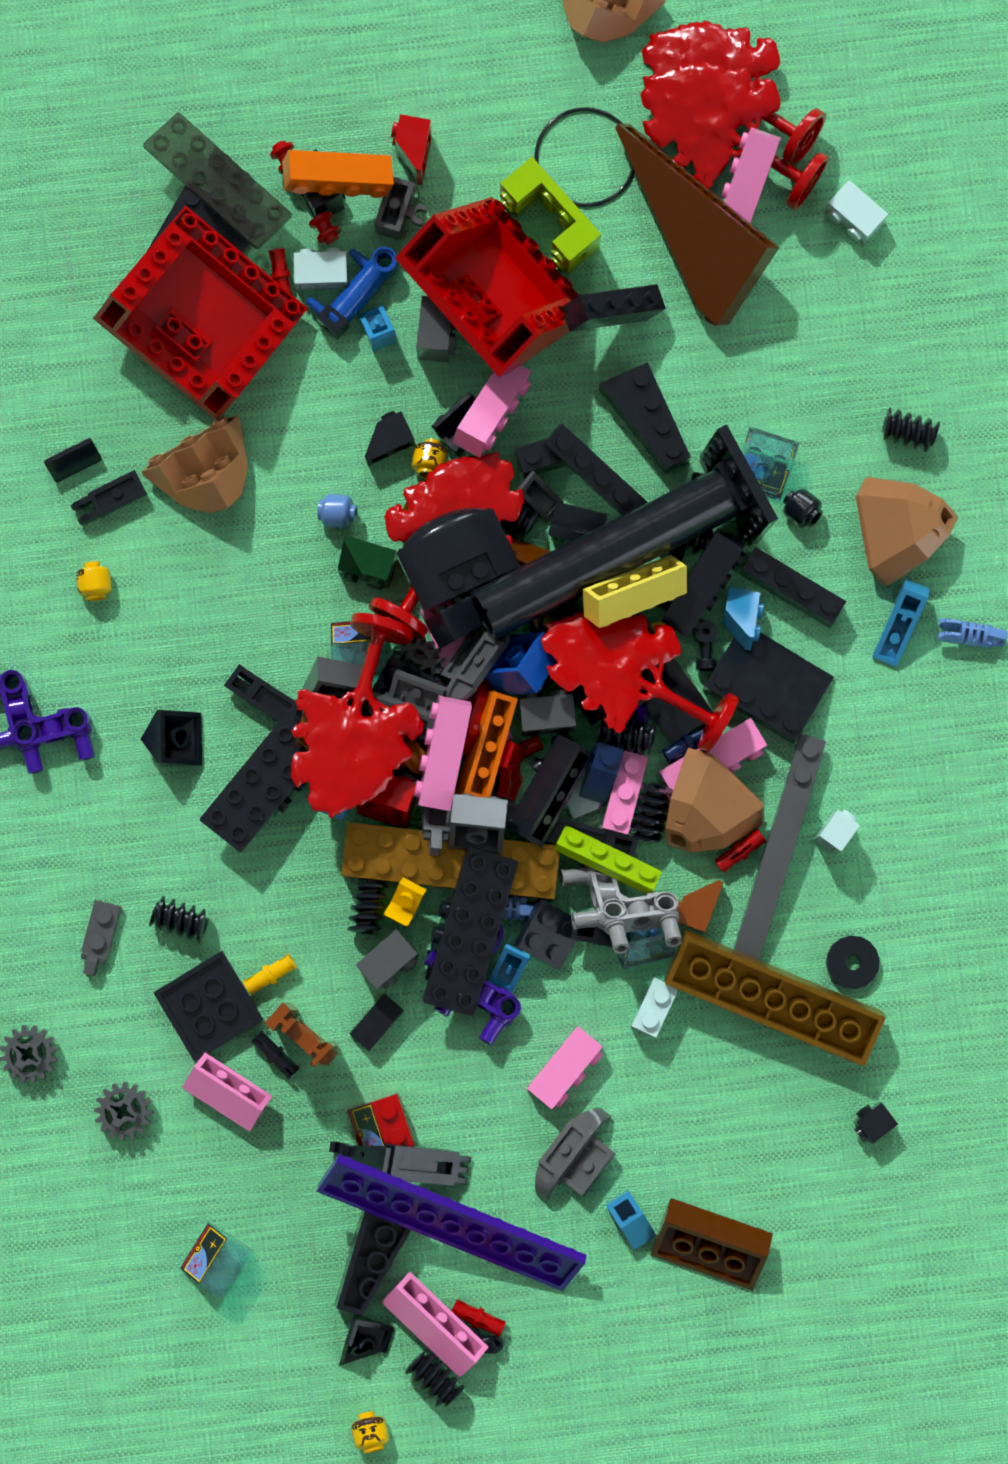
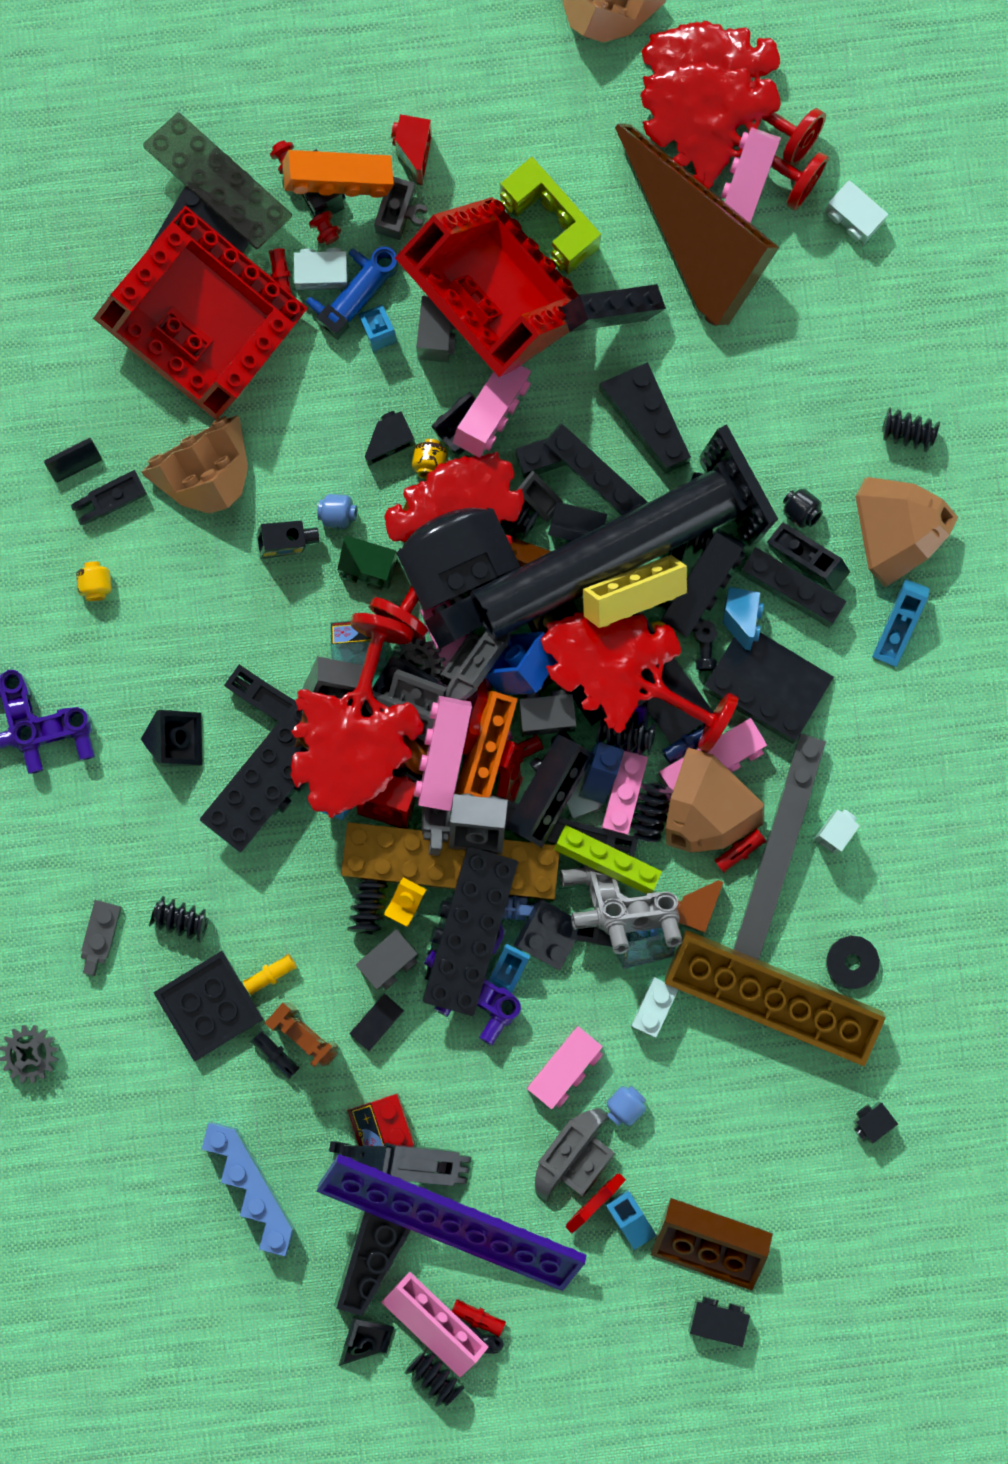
dark grey gear [94,1082,154,1141] -> none
slope [179,1222,254,1299] -> none
bright pink brick [182,1053,272,1132] -> none
yellow head [351,1411,389,1454] -> none
black piece [534,107,634,207] -> none
clear light blue slope [741,426,800,501] -> none
medium blue hinge [938,618,1007,648] -> none
none -> medium blue brick [202,1122,295,1256]
none -> black torso [257,521,319,559]
none -> red tile [566,1173,626,1234]
none -> medium blue head [607,1086,647,1126]
none -> black brick [688,1296,750,1347]
none -> black slope [767,522,850,592]

